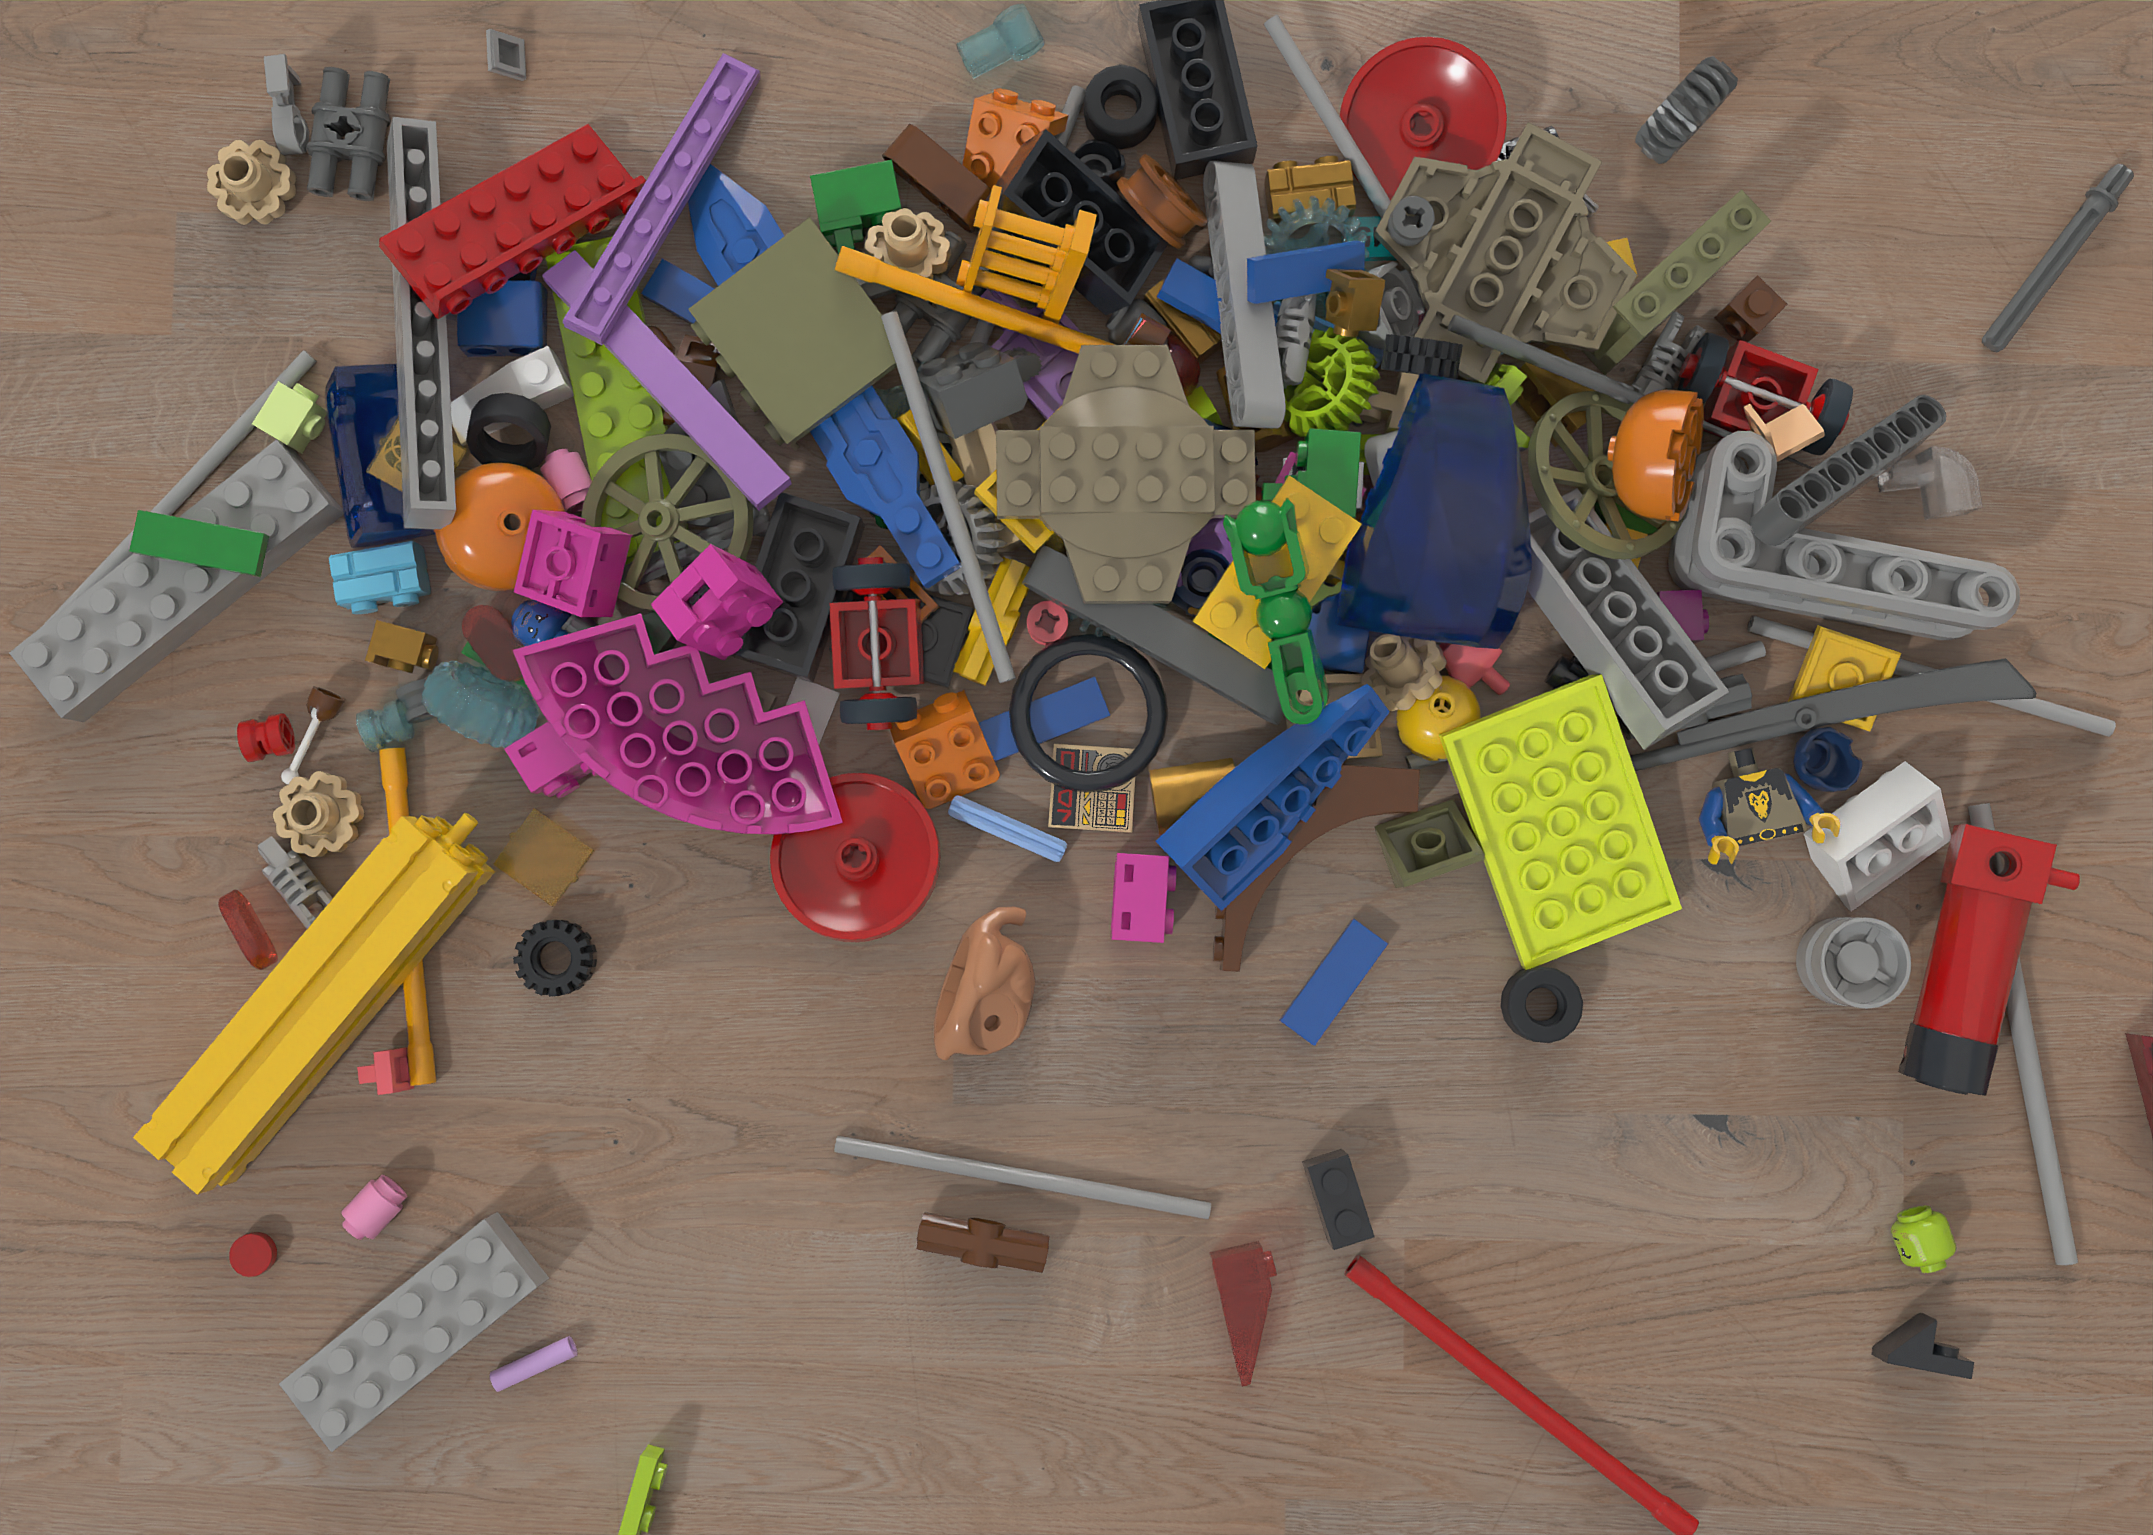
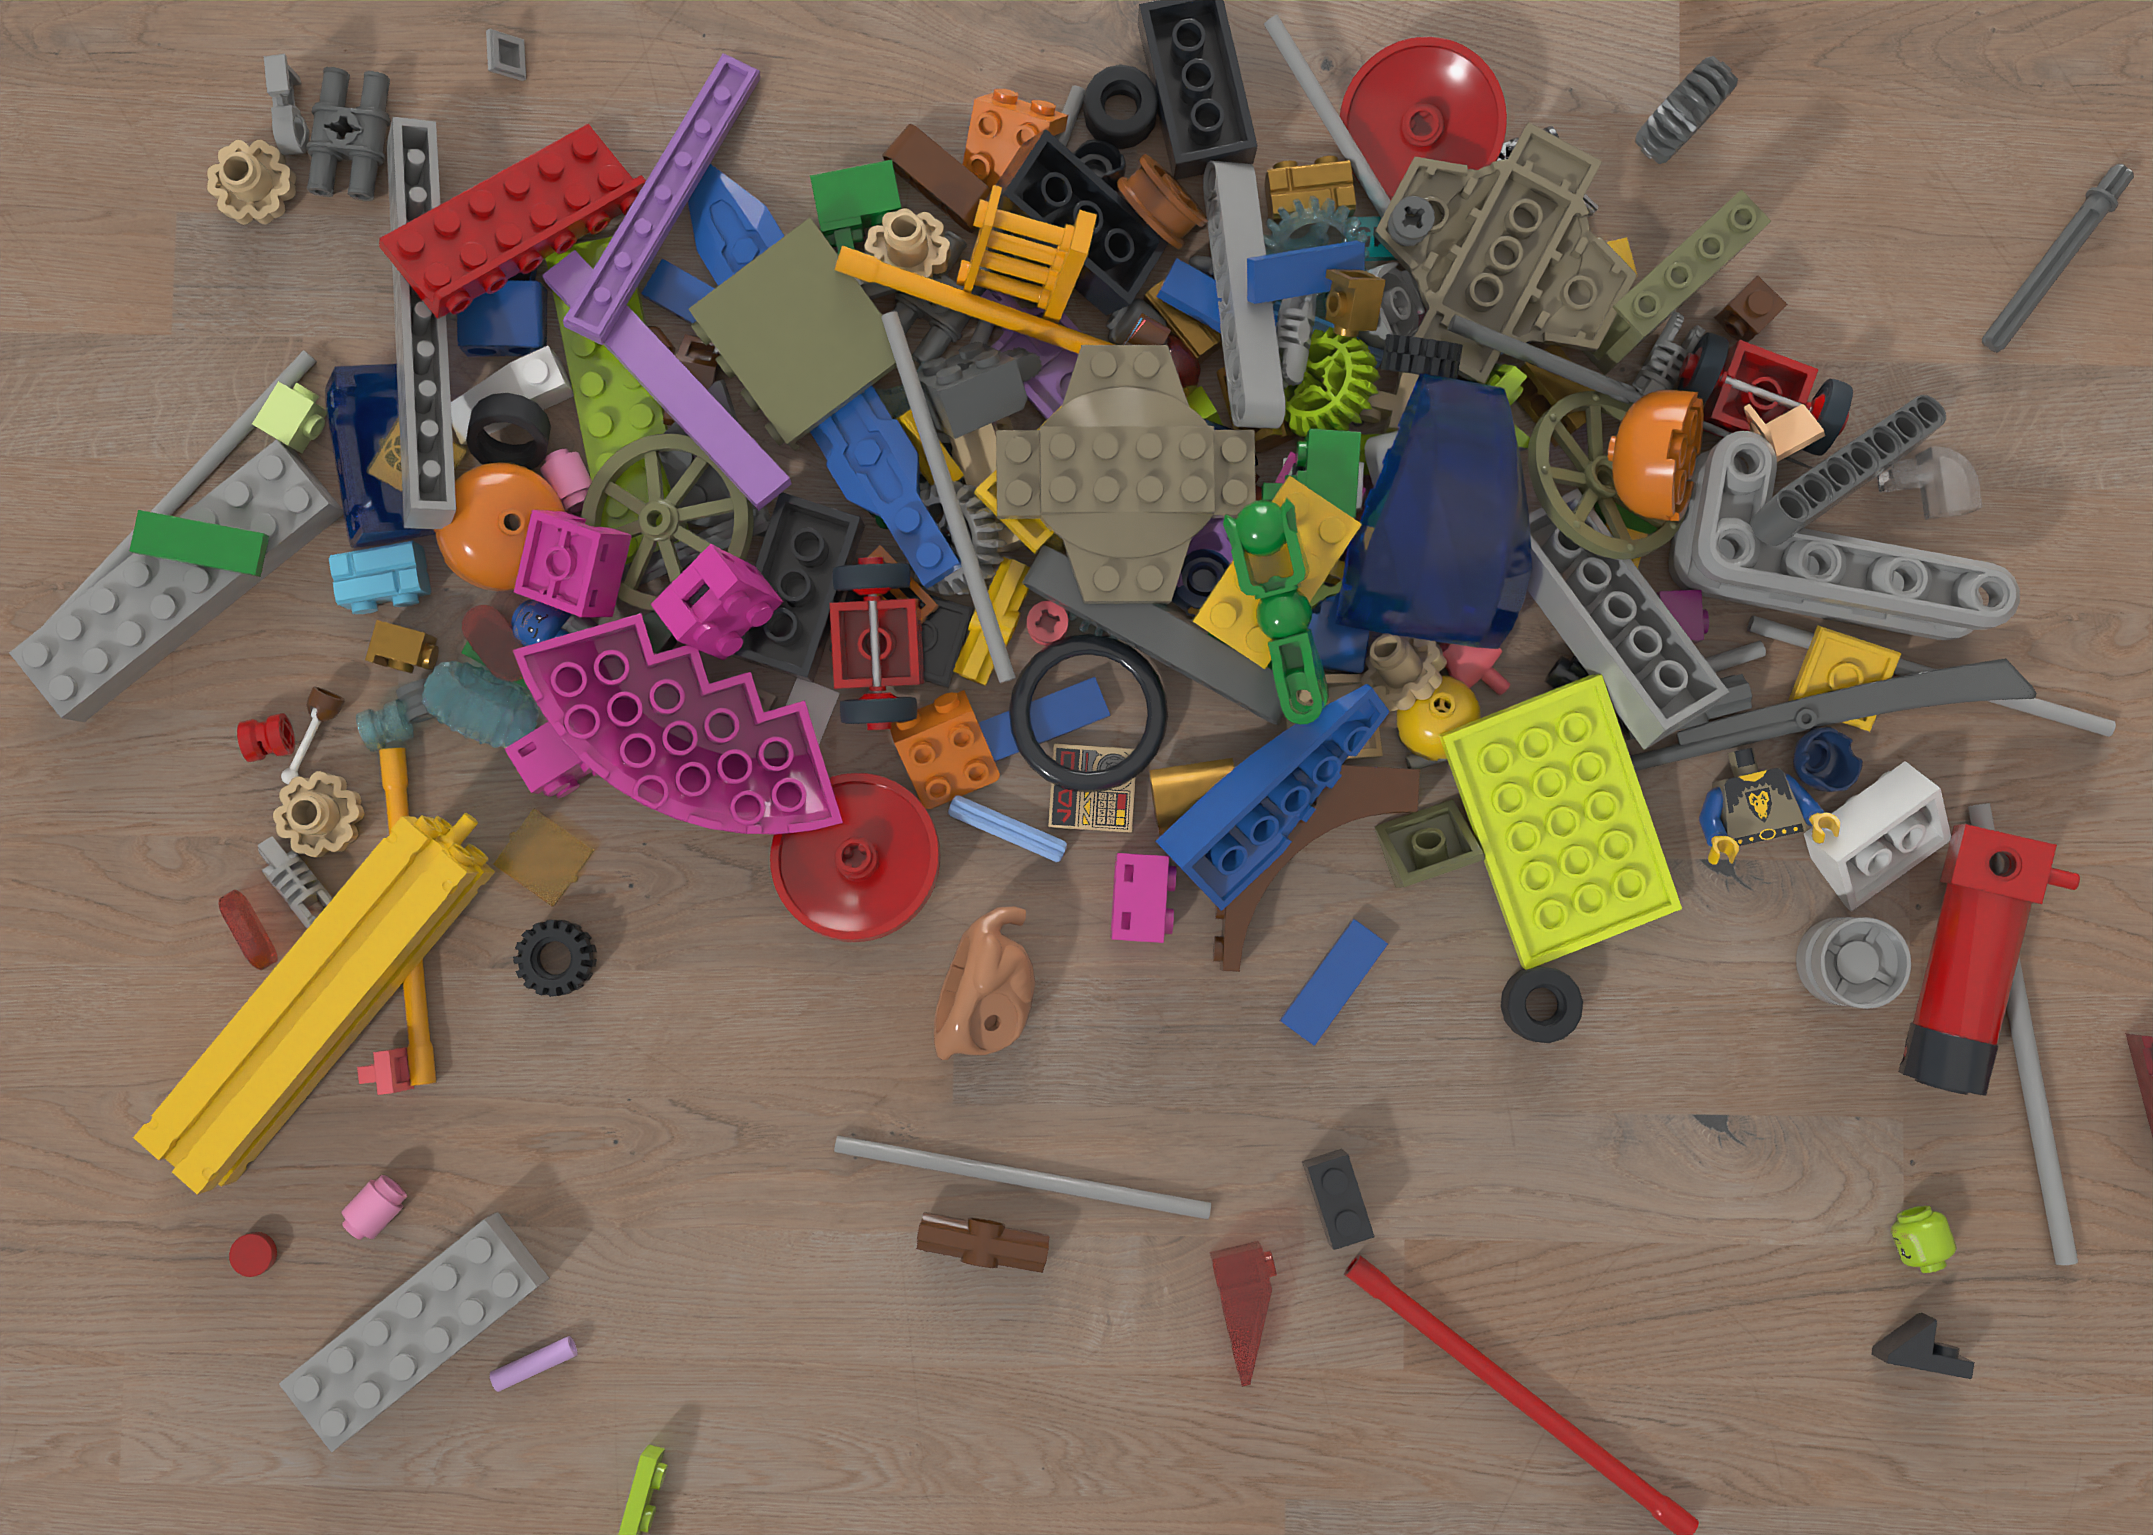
clear light blue piece [956,4,1045,79] -> none

